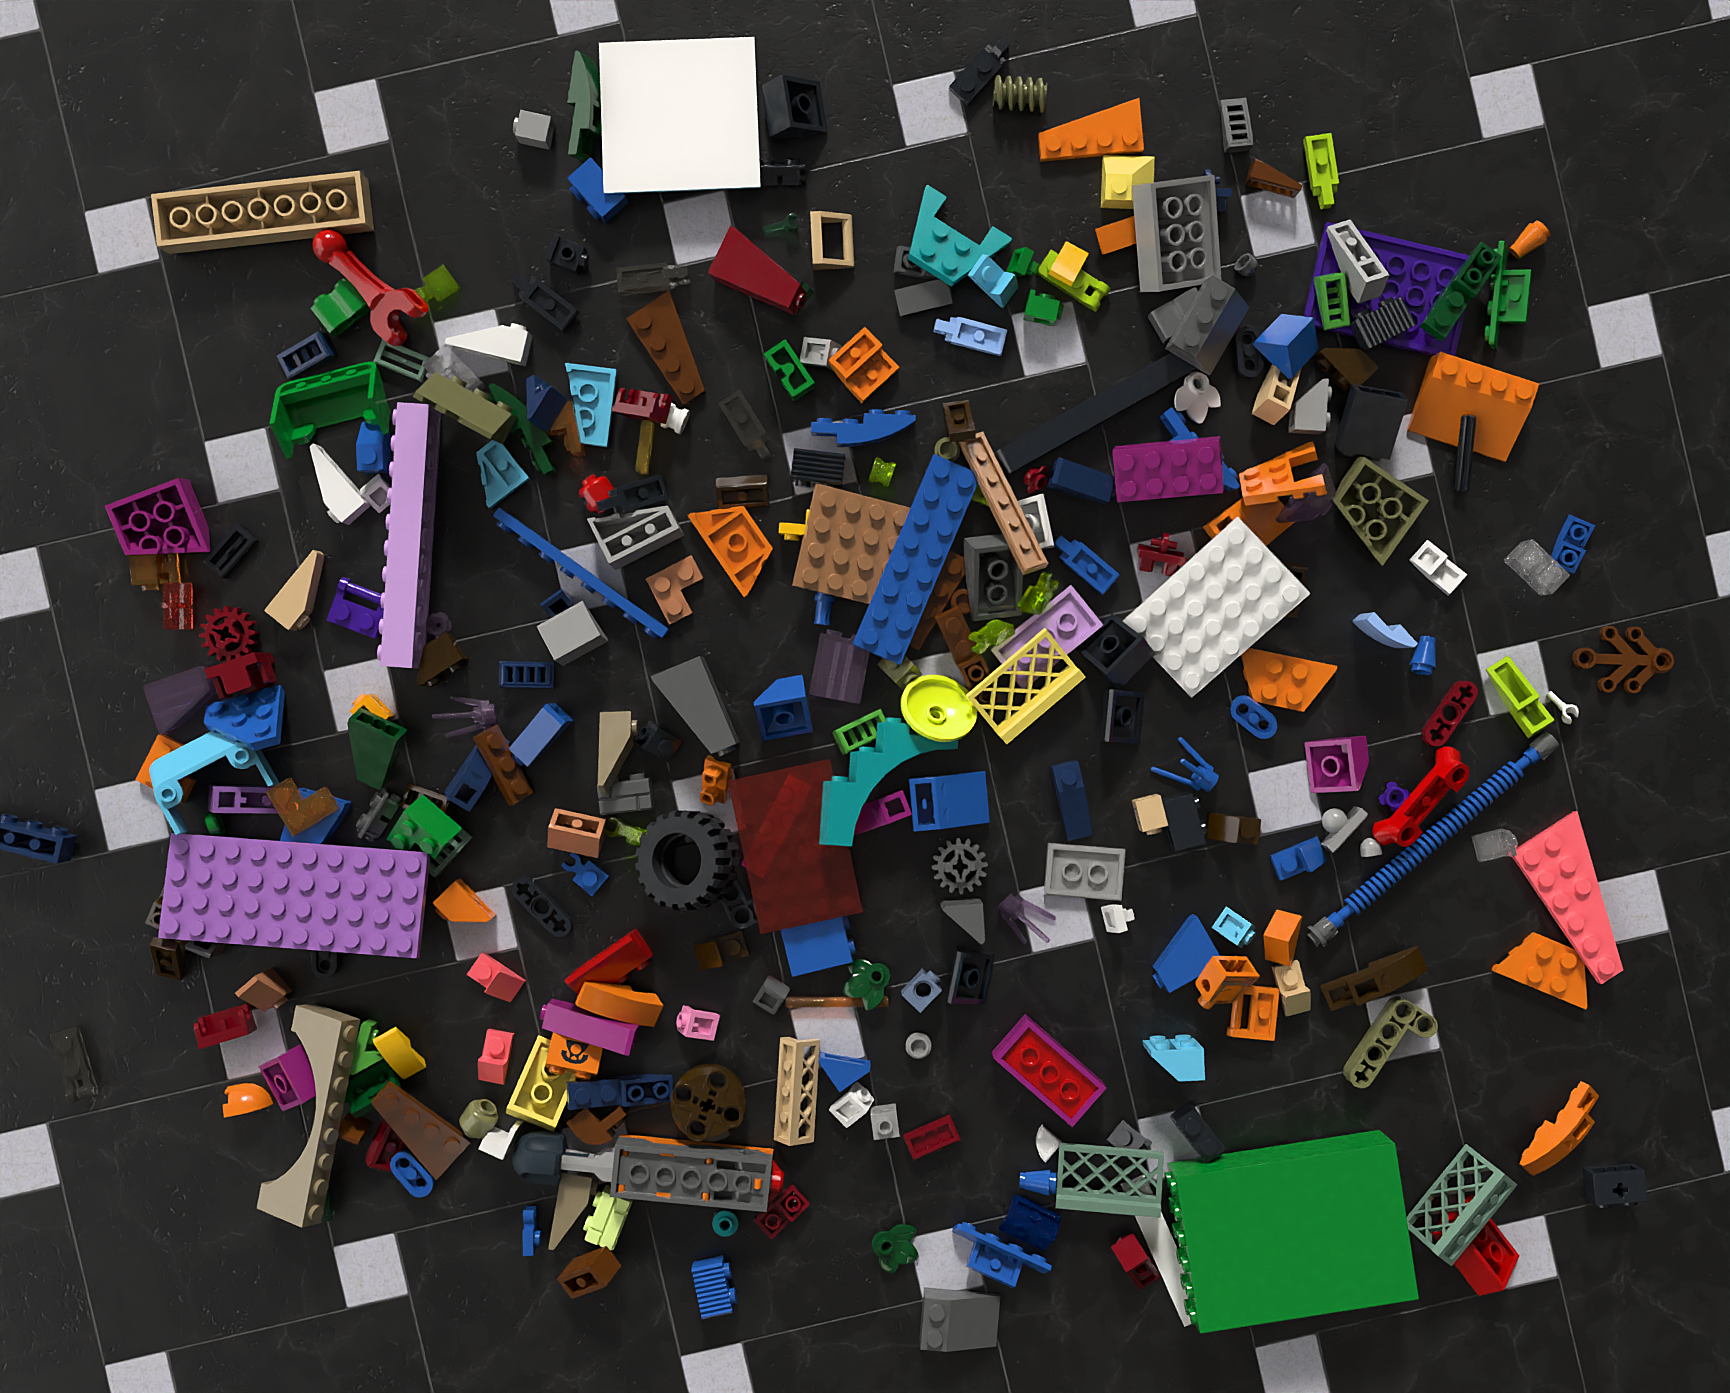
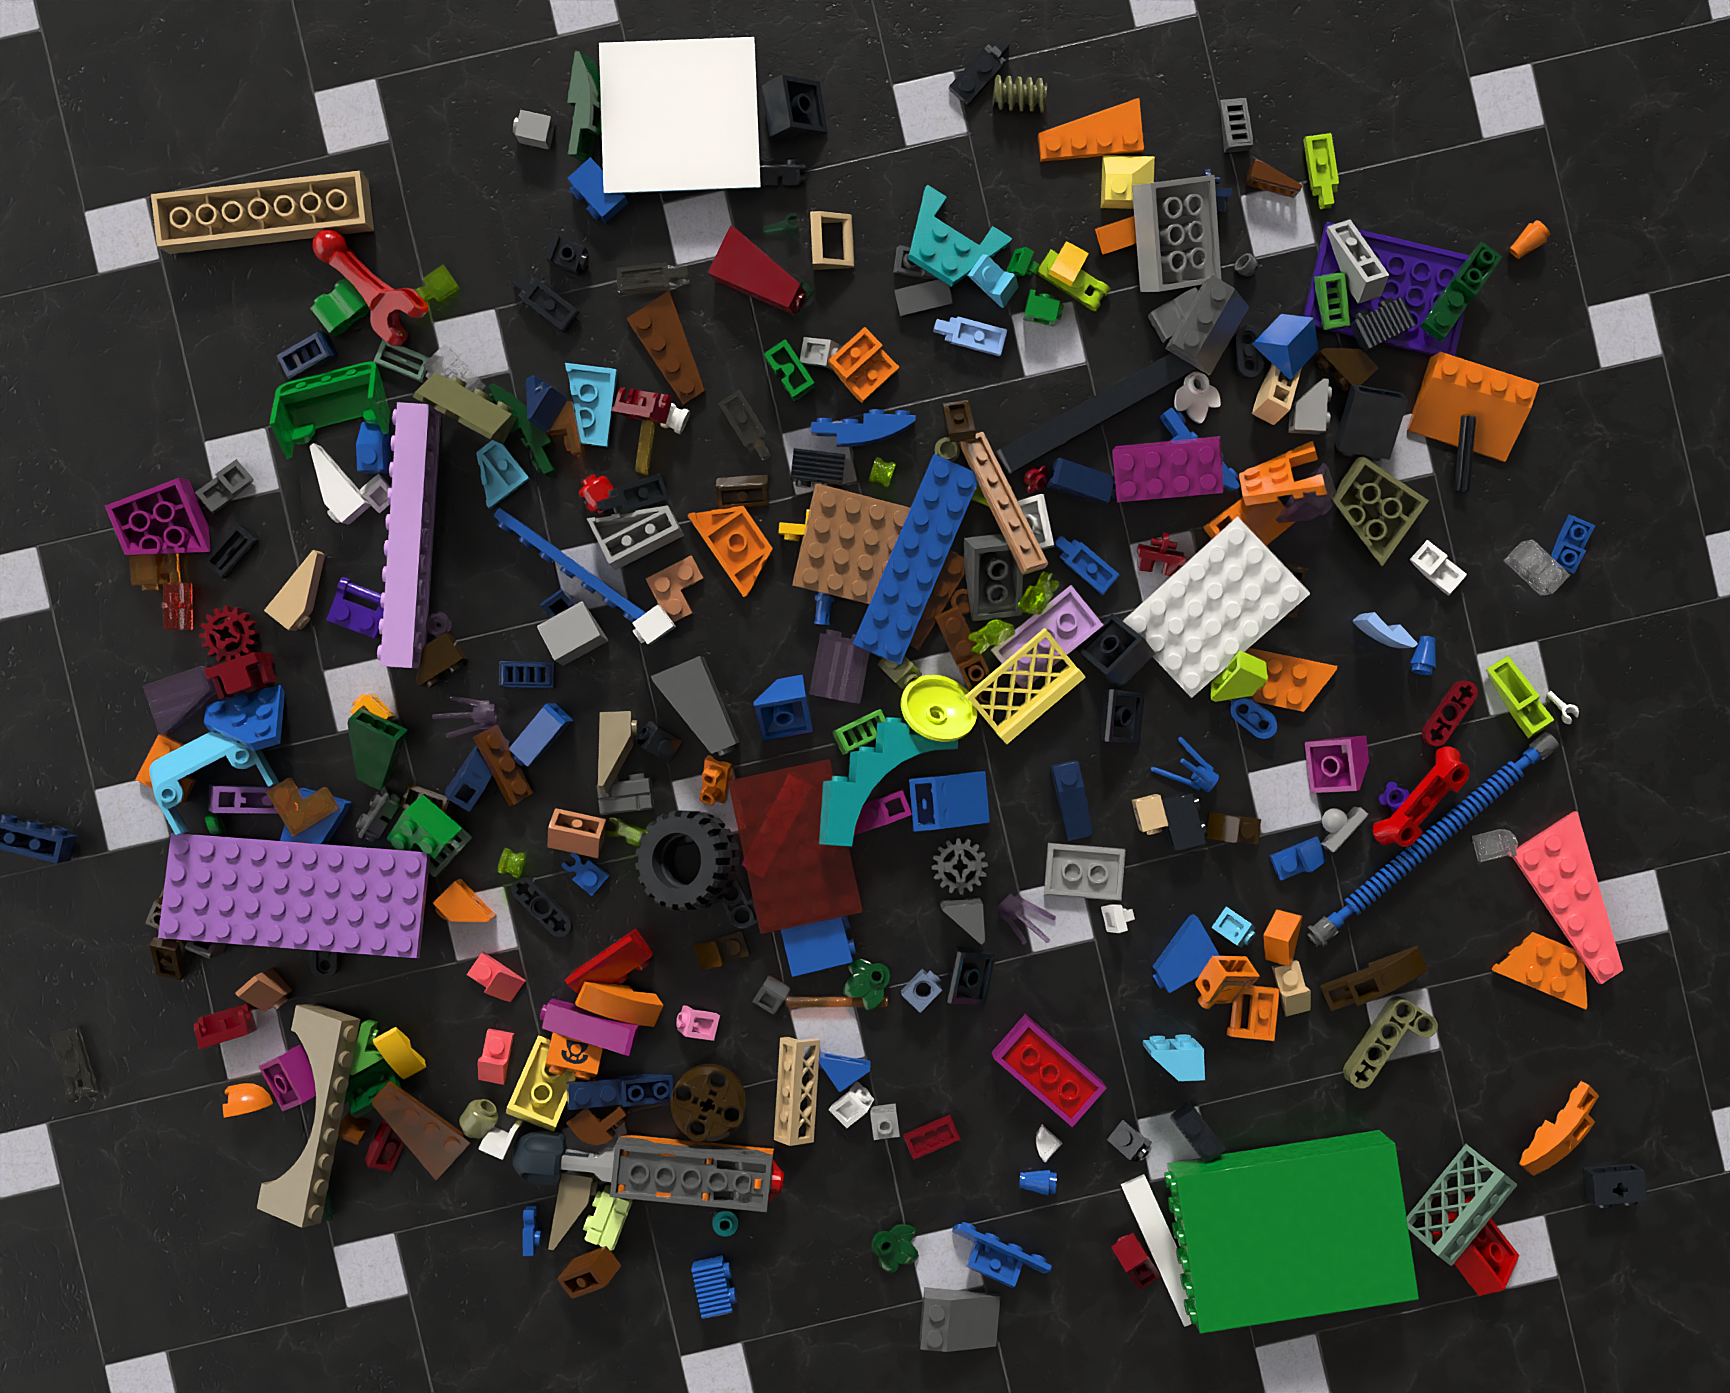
blue plate [390,1149,435,1197] -> none
white slope [445,323,533,366] -> none
dark red slope [753,1184,810,1240] -> none
light grey plate [906,1032,931,1059] -> none
clear blue panel [999,1194,1062,1250] -> none
sand green fence [1056,1142,1164,1218] -> none
light grey hinge [1360,838,1382,857] -> none
green bracket [1485,241,1532,349] -> none
reddish brown plant [1572,626,1674,693] -> none
none -> dark grey slope [195,459,254,515]
none -> clear neon green wheel [497,848,526,878]
none -> white brick [633,605,676,645]
none -> lime slope [1211,650,1268,702]

